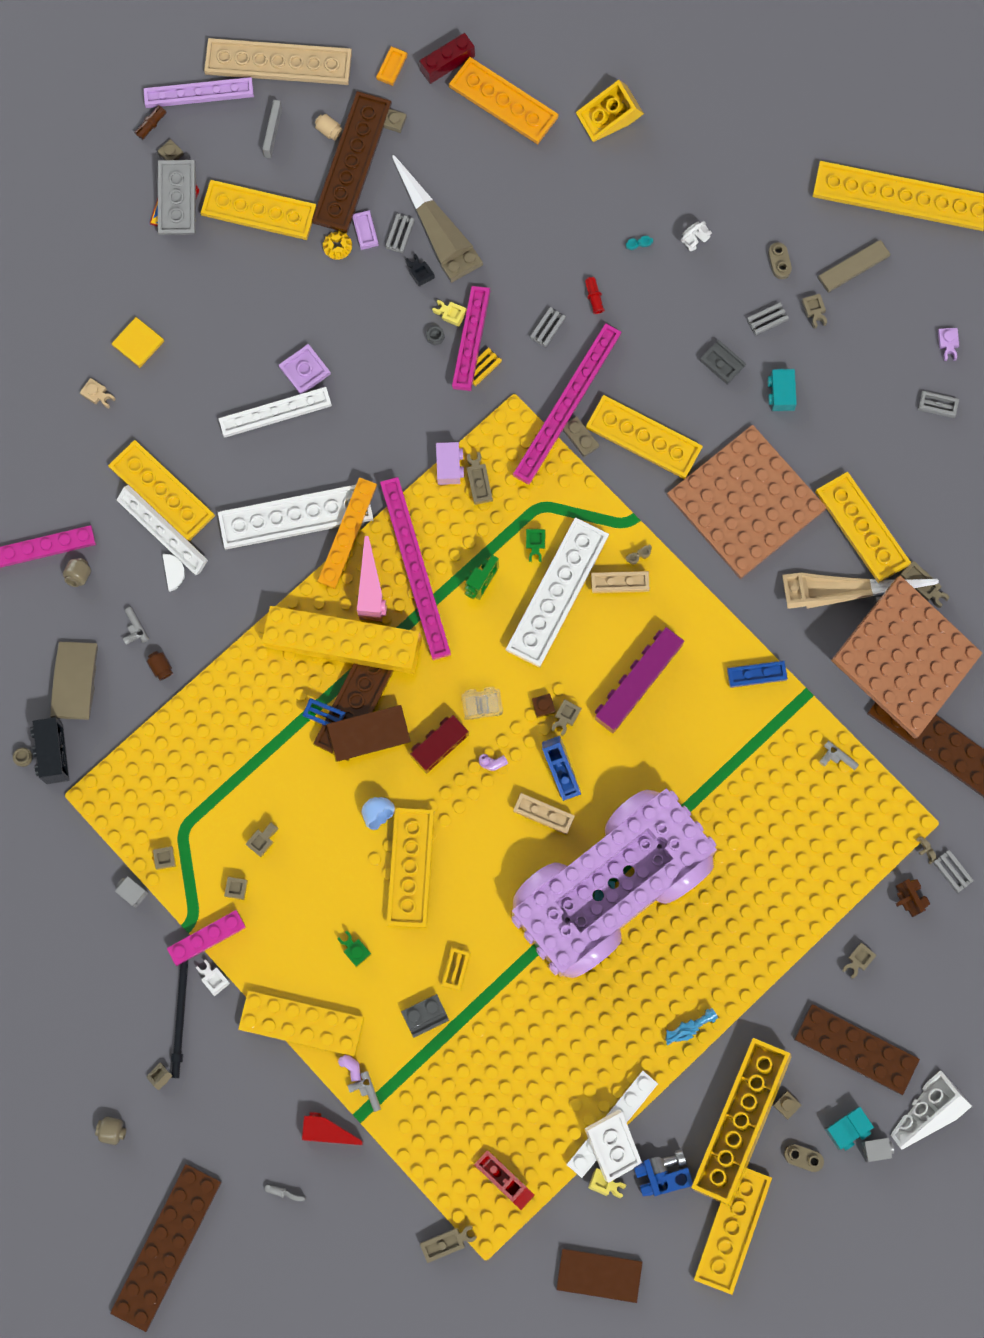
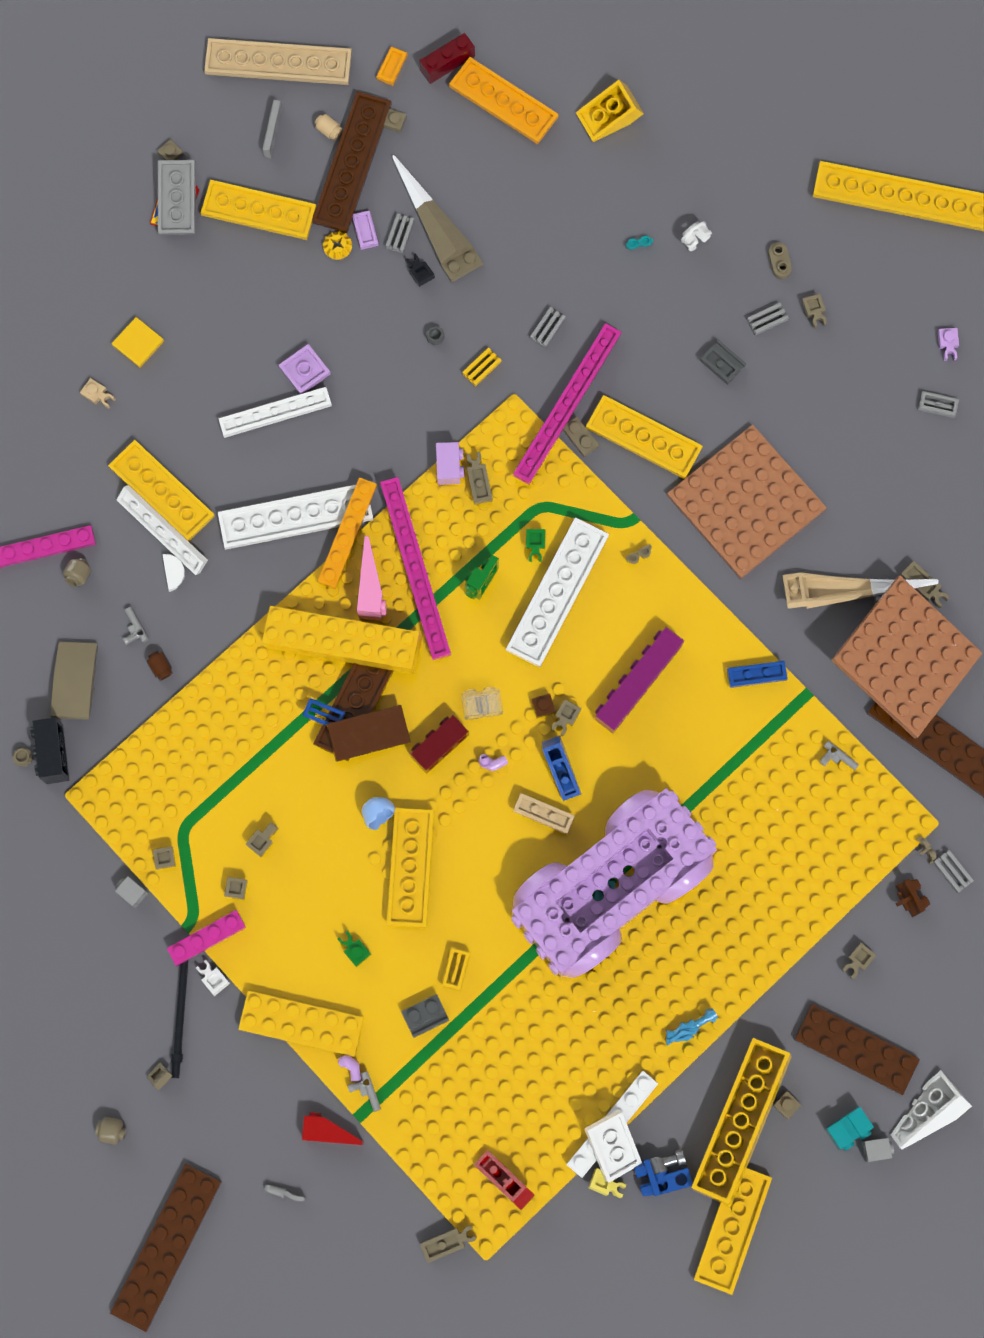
reddish brown pin [134,105,167,140] -> none
lavender plate [144,77,254,108] -> none
light yellow plate [432,300,467,327] -> none
dark pink plate [452,286,491,391] -> none
reddish brown tile [556,1249,643,1303] -> none
red axle [585,277,605,314] -> none
tan plate [591,571,649,593] -> none
teal brick [767,369,797,411] -> none
dark tan plate [784,1144,824,1172] -> none
yellow plate [815,472,911,583] -> none
dark tan tile [818,240,891,293] -> none

